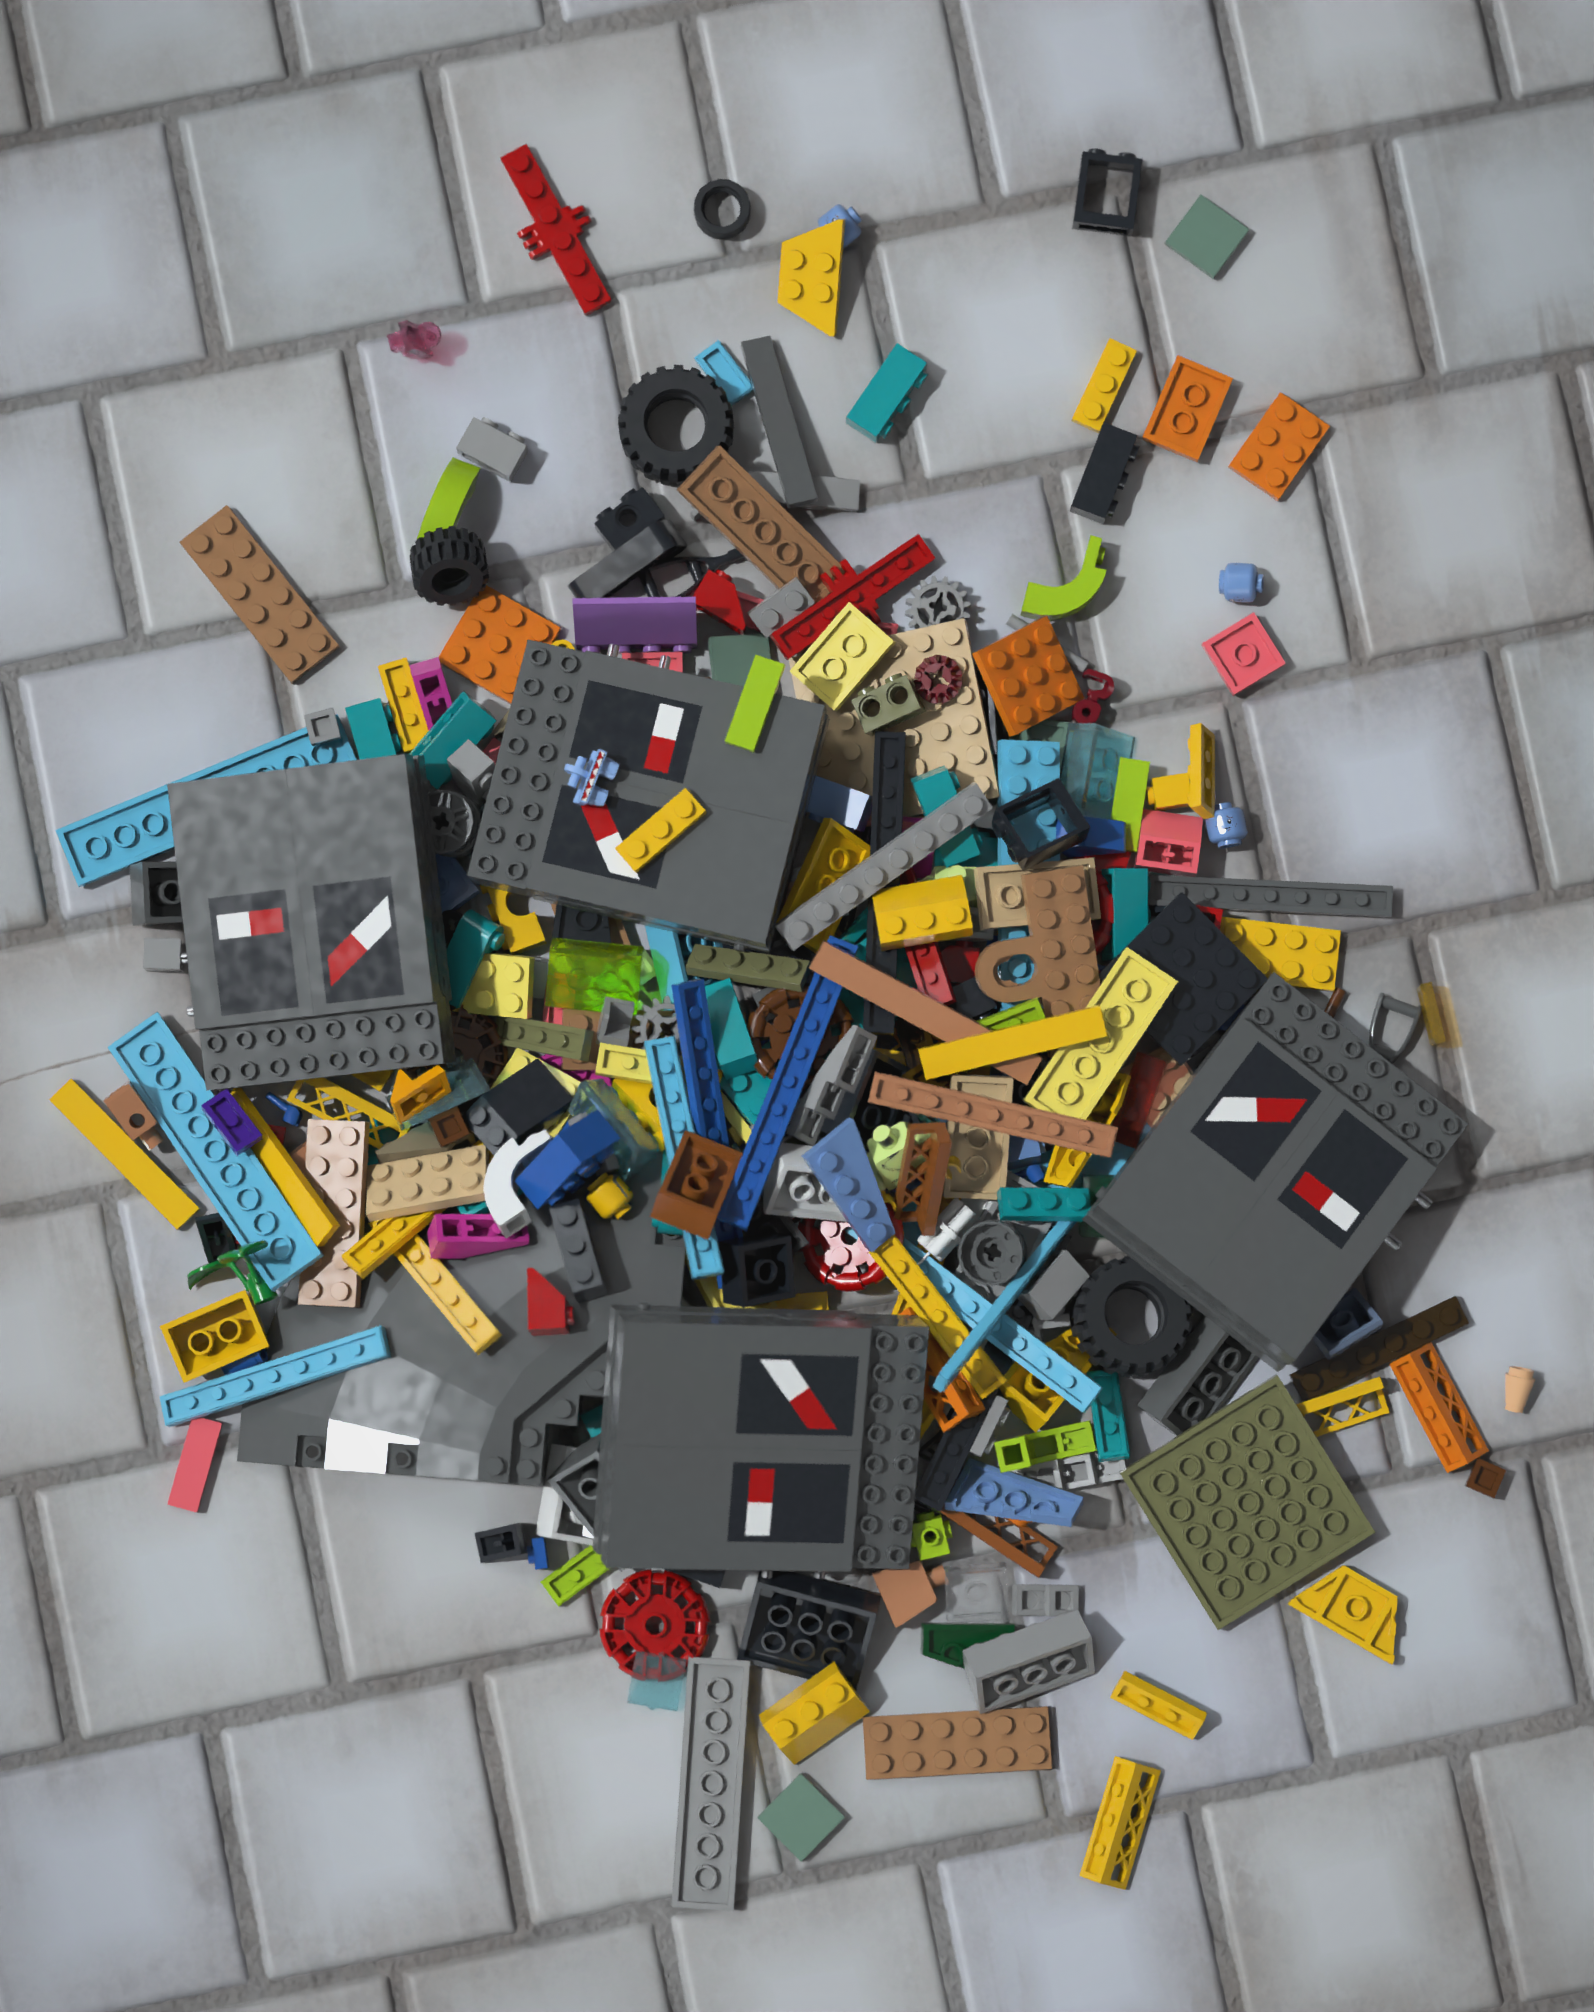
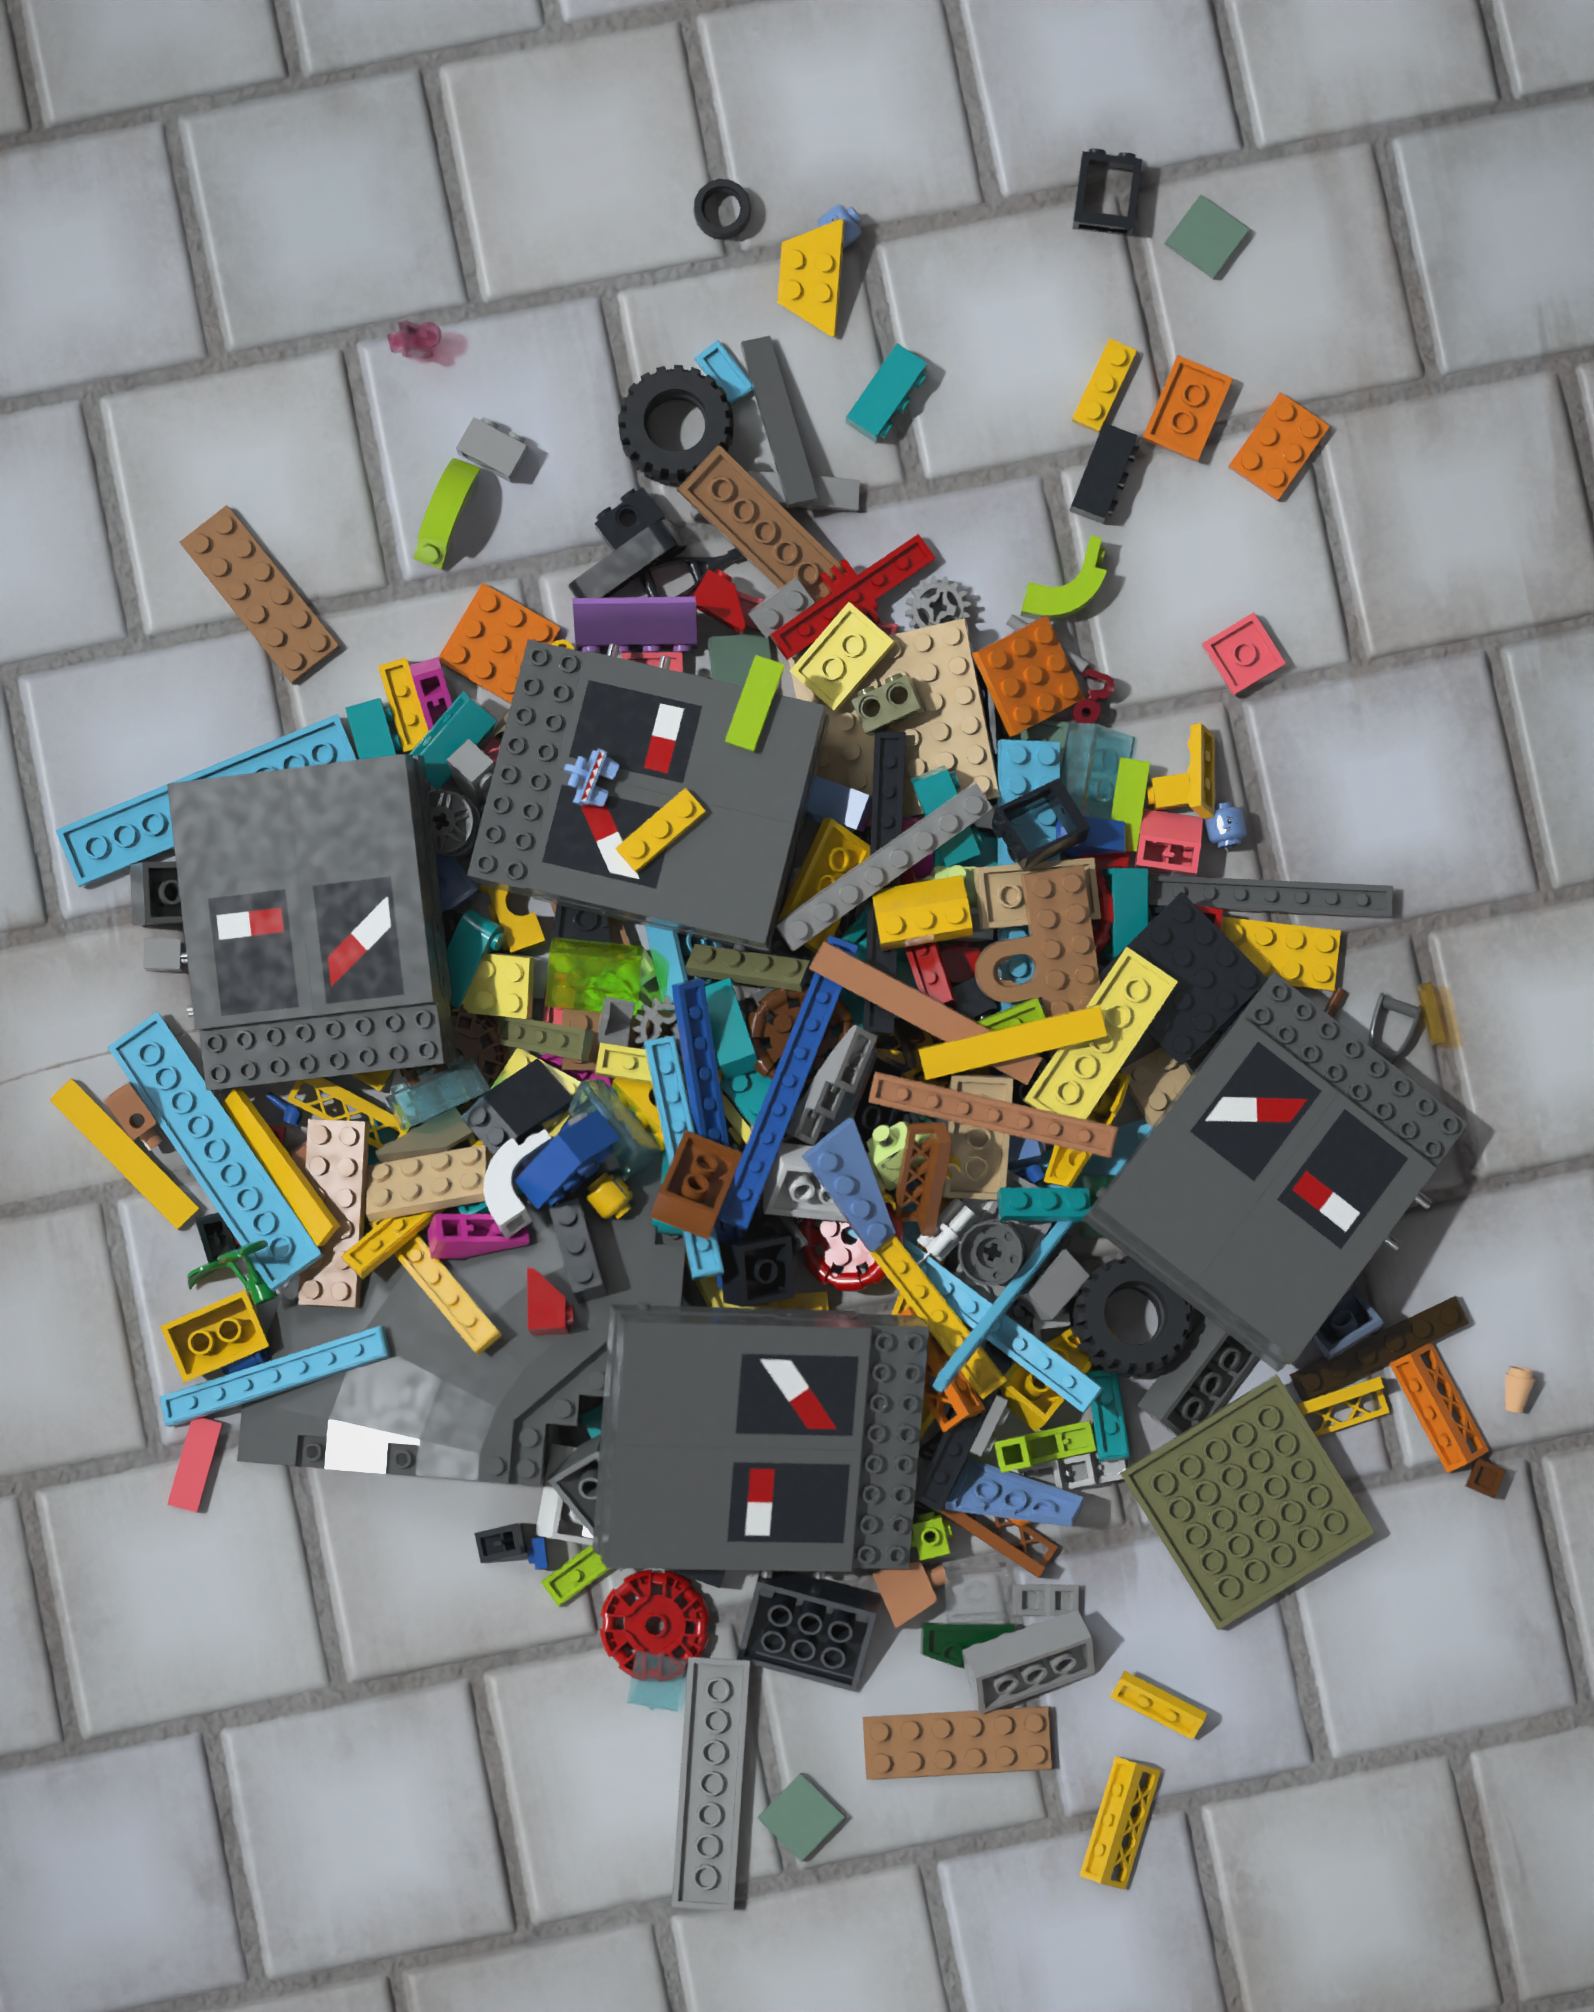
dark purple plate [201,1089,262,1156] -> none
light grey plate [303,708,342,746] -> none
light orange slope [390,1065,452,1124] -> none
black tyre [410,526,489,606] -> none
reddish brown plate [428,1106,469,1147] -> none
red hinge [500,144,612,316] -> none
yellow slope [759,1661,870,1765] -> none
dark red gear [913,654,963,704] -> none
clear red tile [1112,1051,1168,1149] -> none
medium blue head [1219,563,1264,602] -> none
yellow wing [1288,1565,1398,1665] -> none

